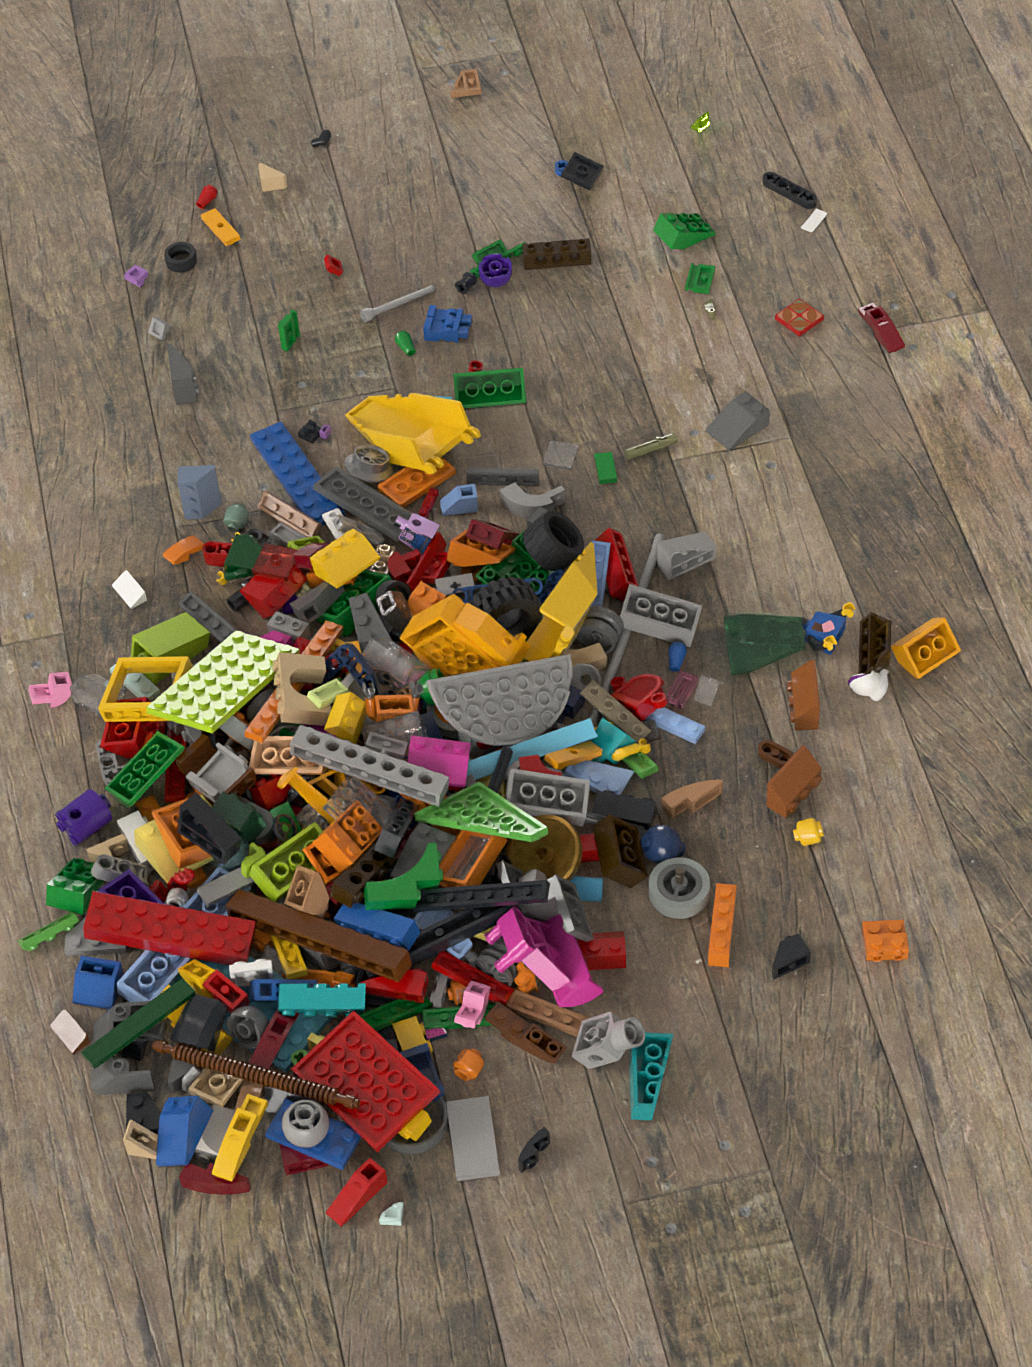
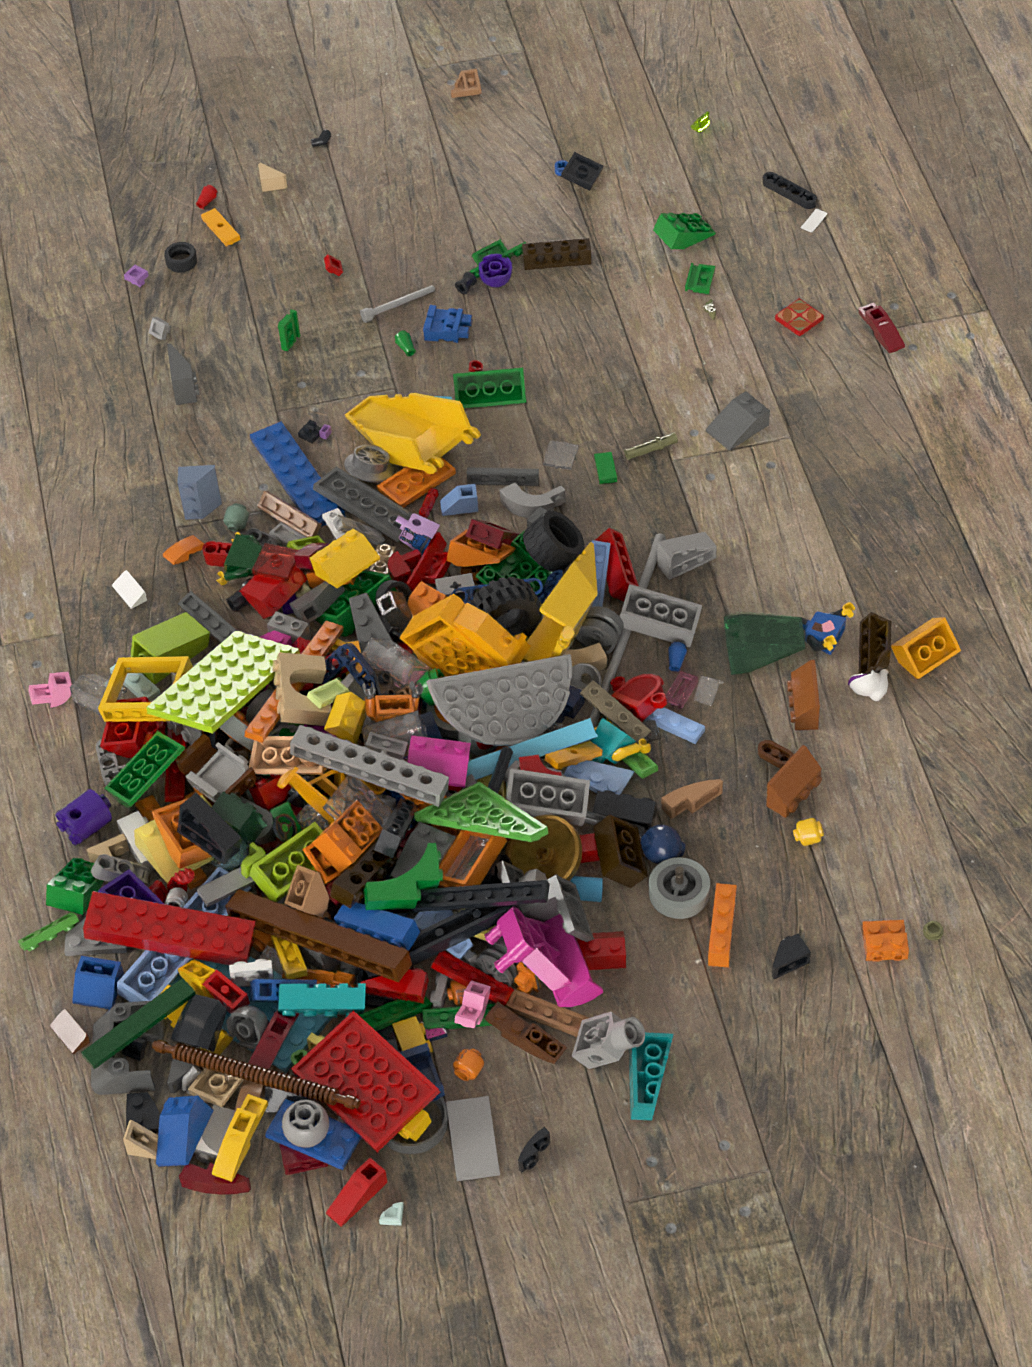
none -> olive plate [923,921,944,941]

